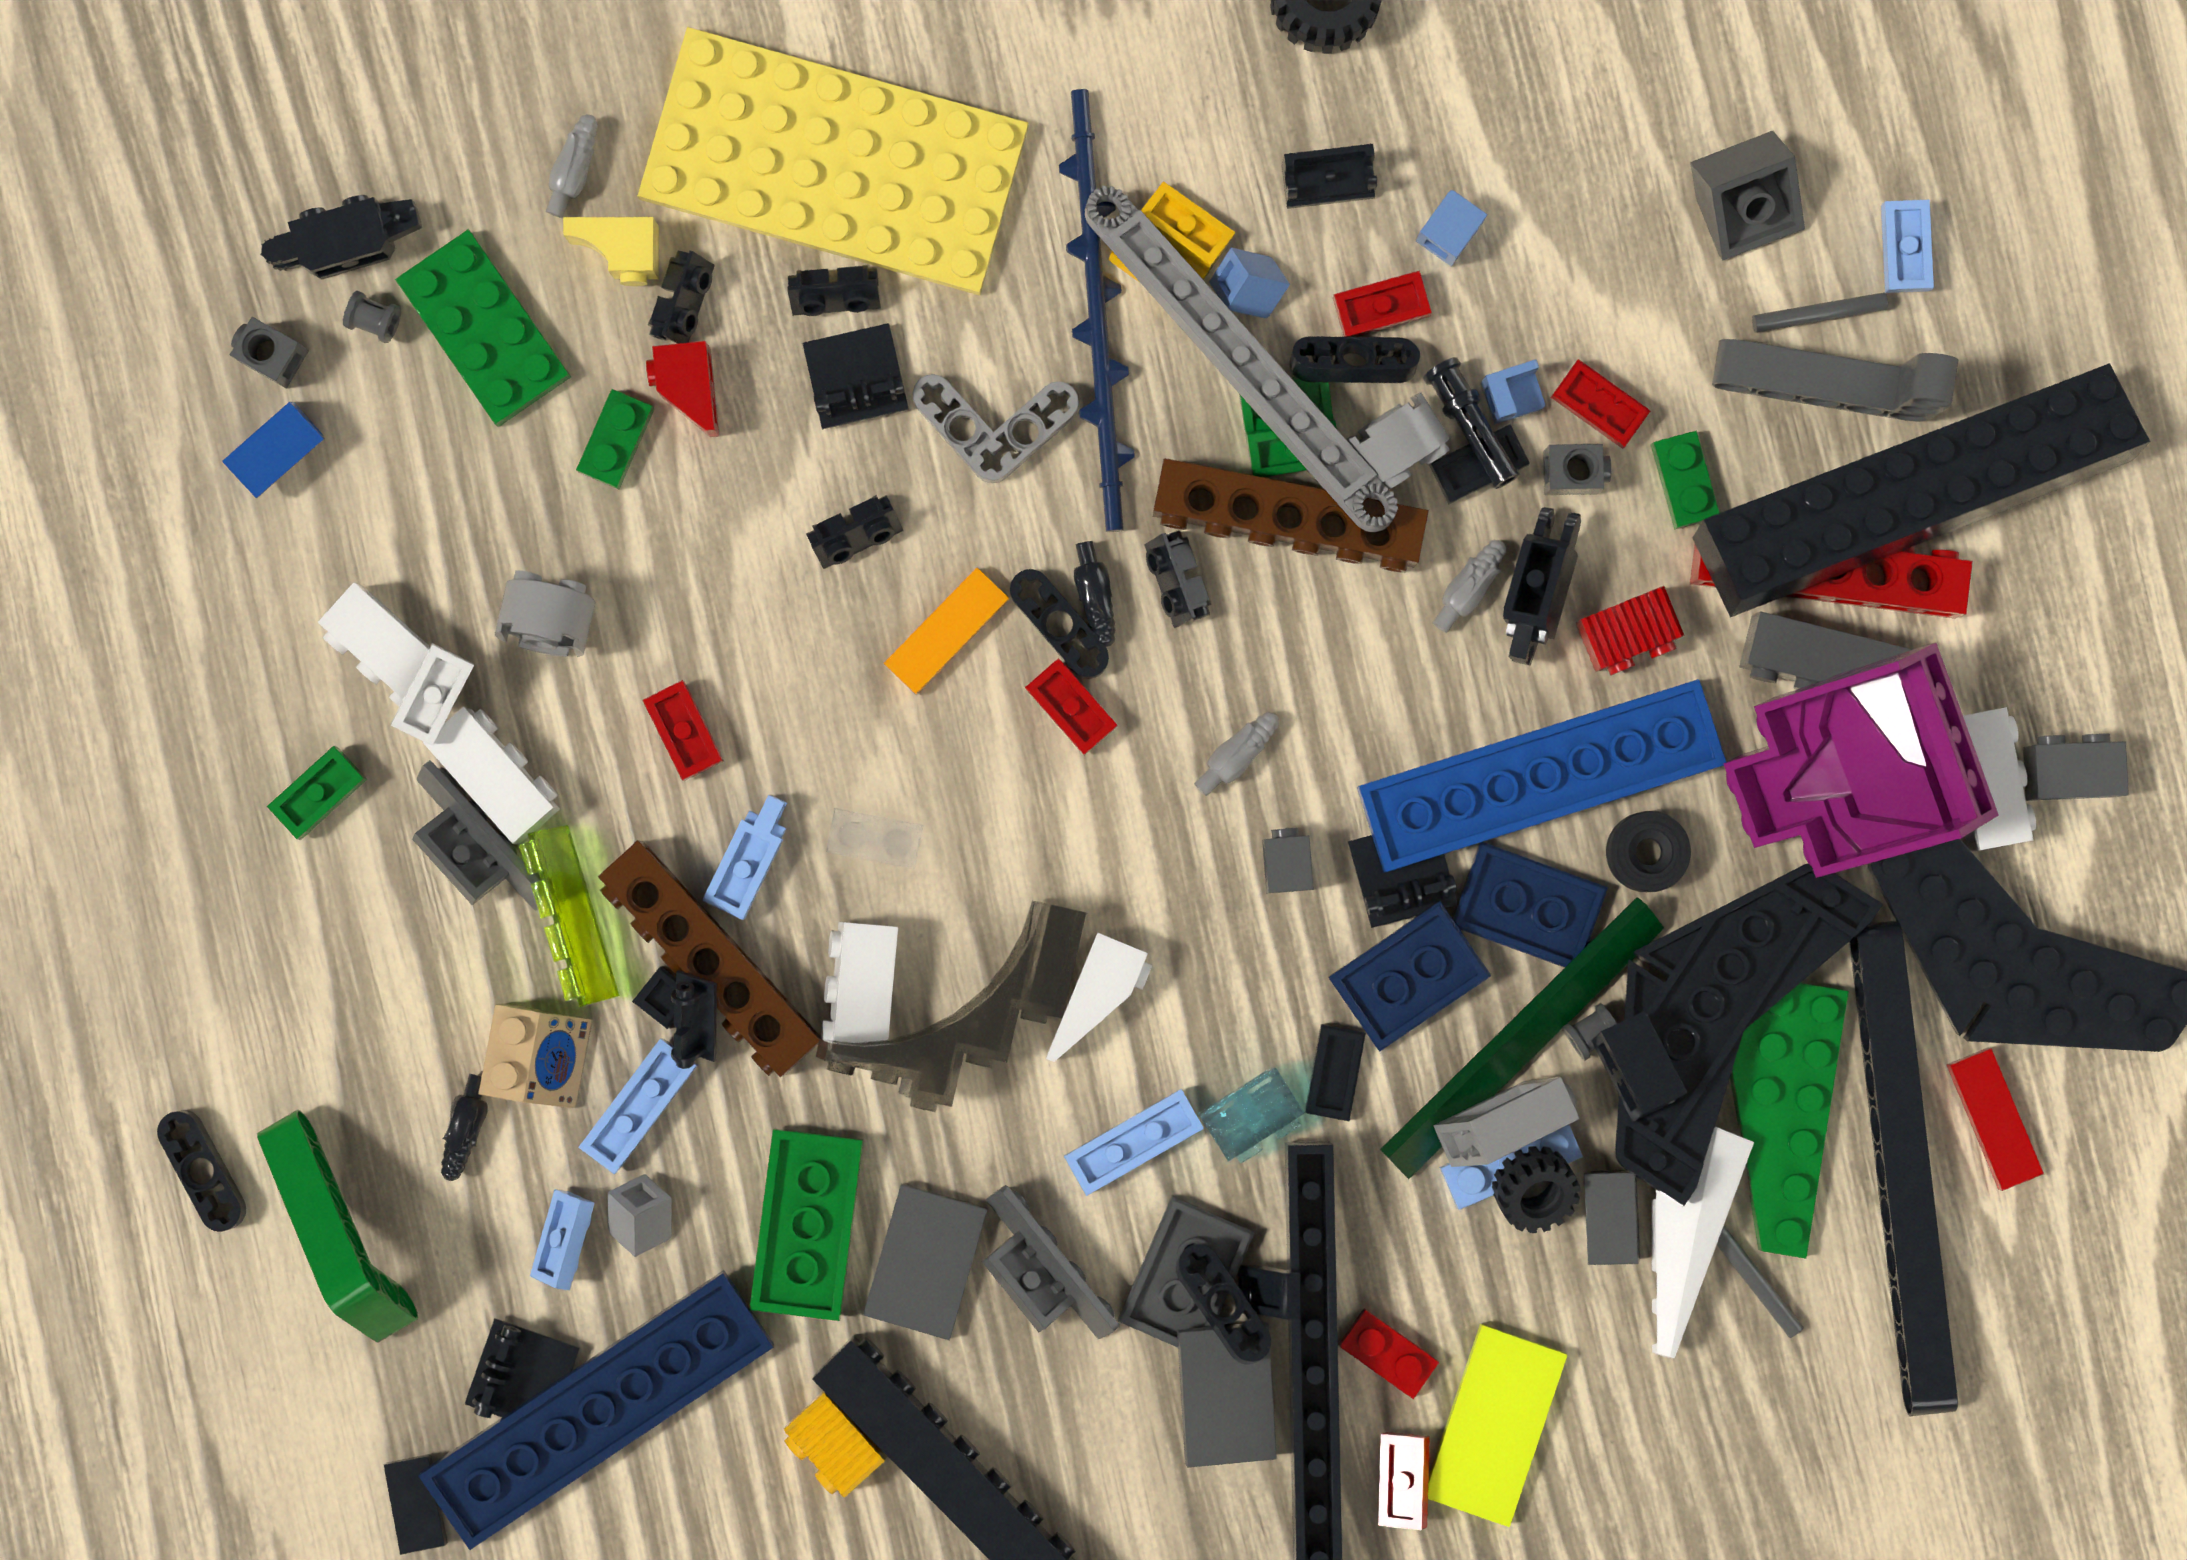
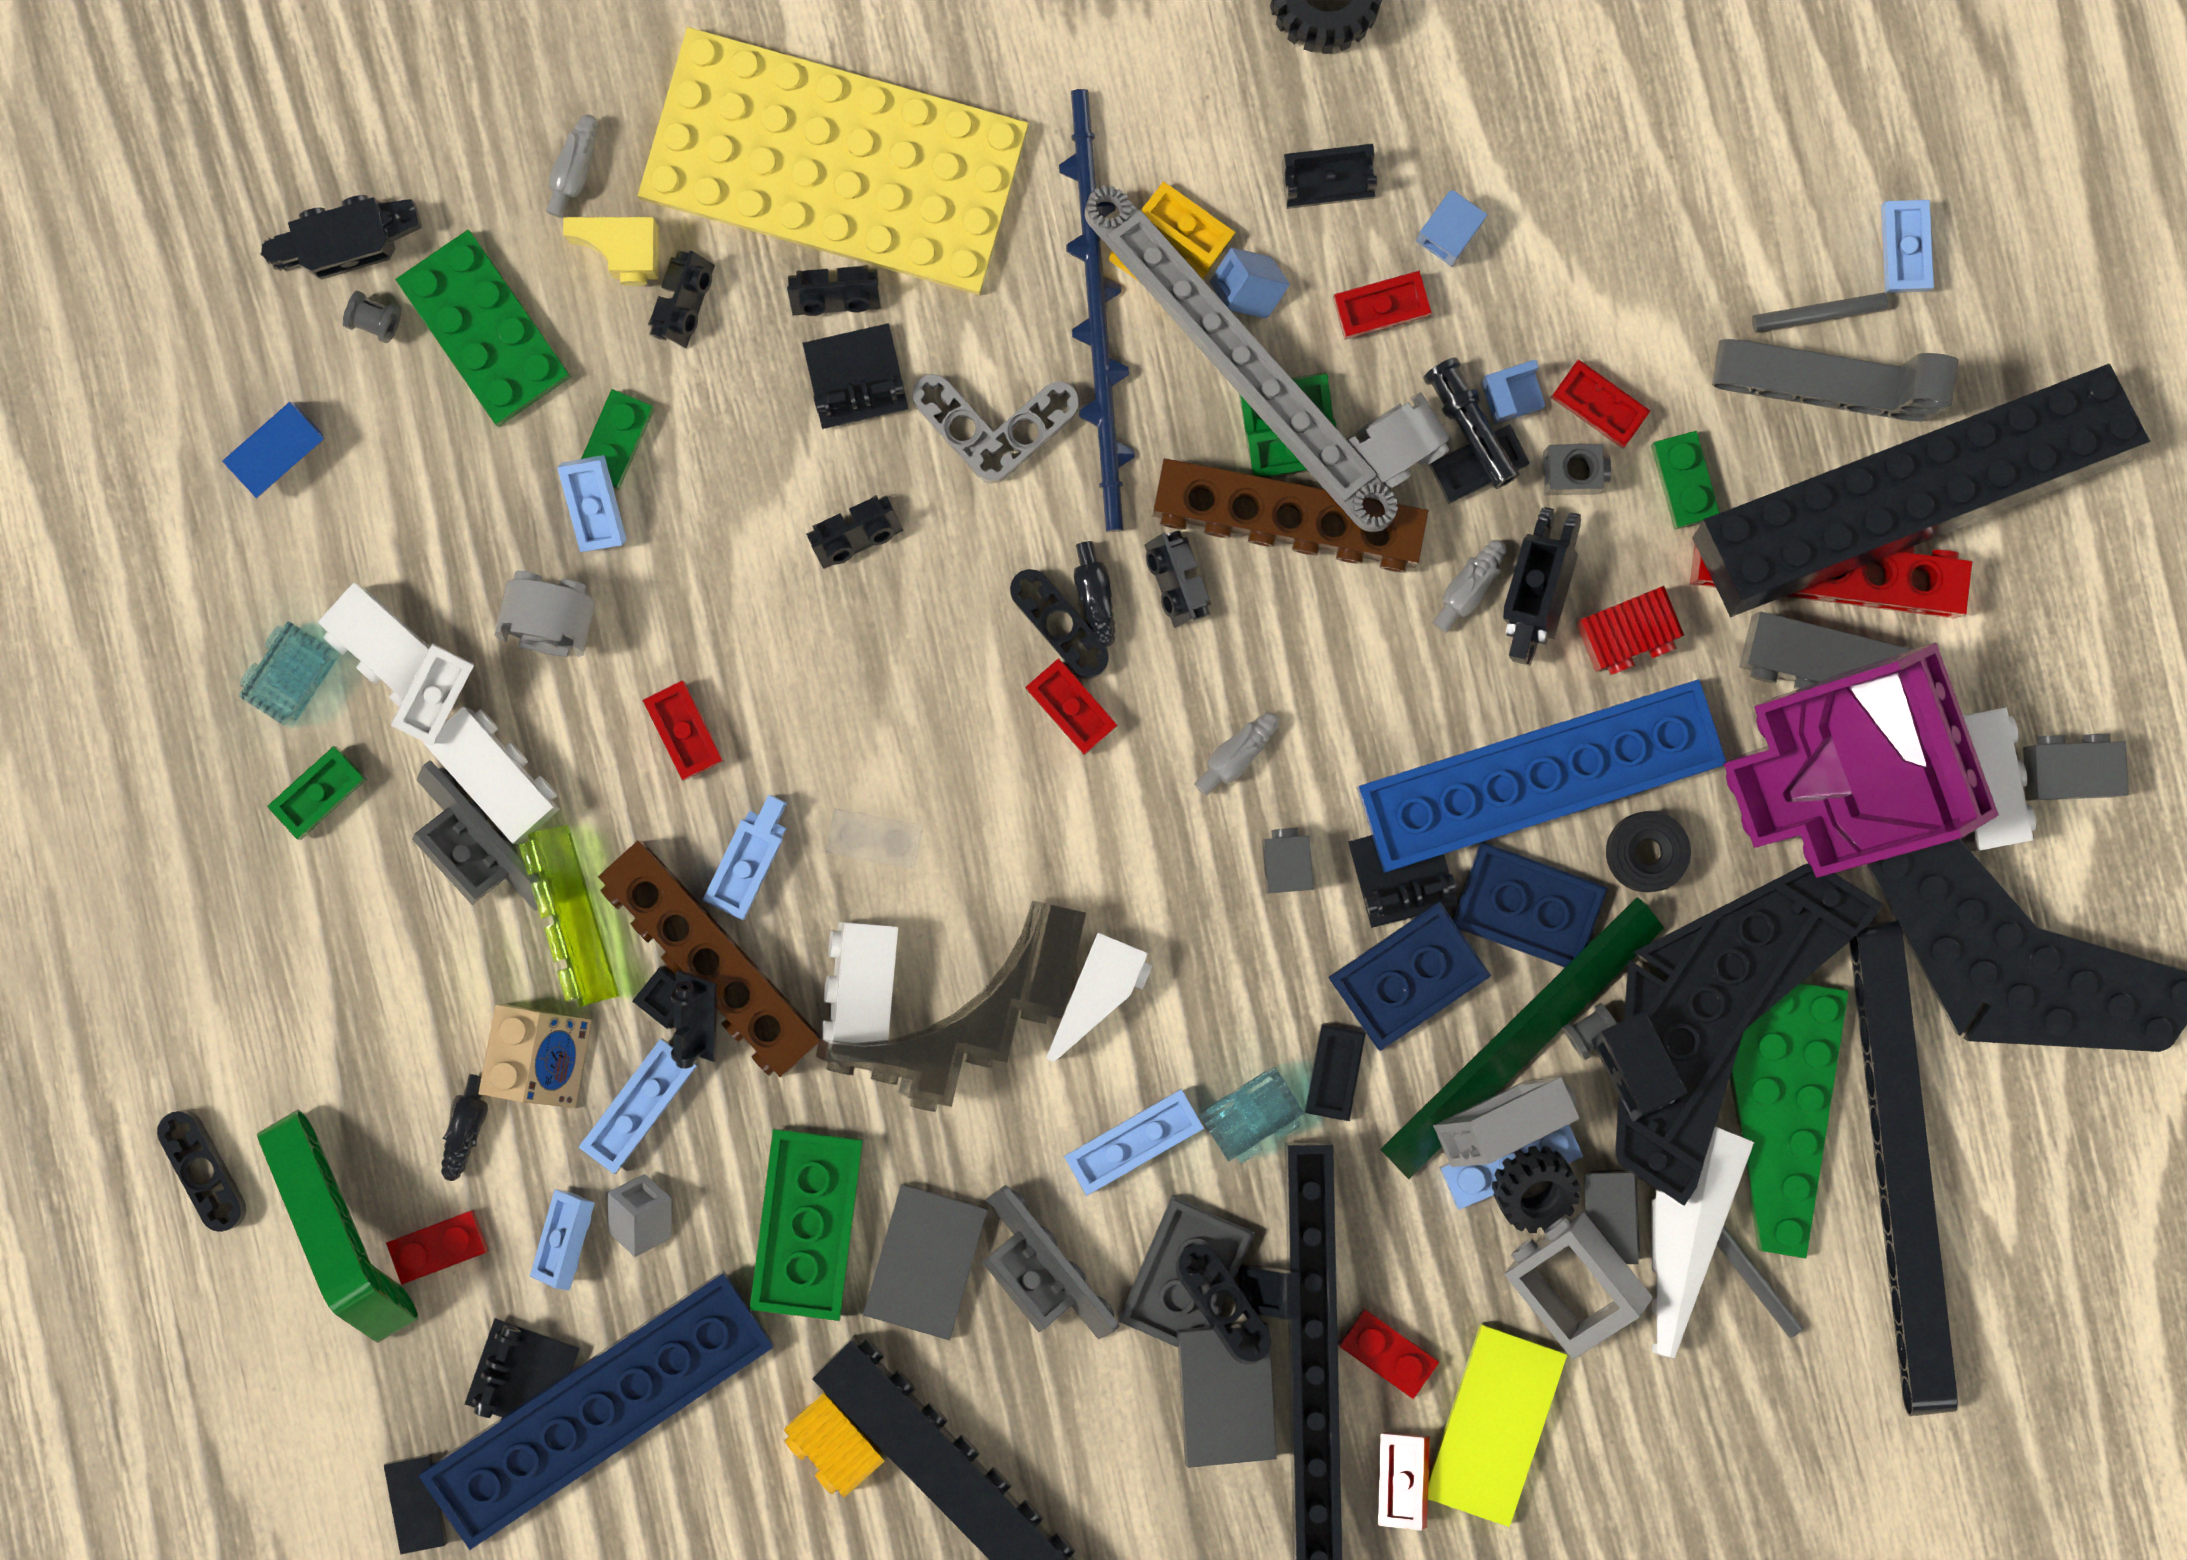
dark grey brick [229,317,309,389] -> none
red slope [646,341,719,437] -> none
light orange tile [884,567,1009,695] -> none
black beam [1289,336,1420,383] -> none
dark grey slope [1690,131,1805,261] -> none
red tile [1946,1048,2044,1191] -> none
none -> clear light blue brick [239,621,341,728]
none -> red plate [386,1209,489,1285]
none -> light blue plate [557,455,627,552]
none -> light grey window [1504,1212,1653,1360]

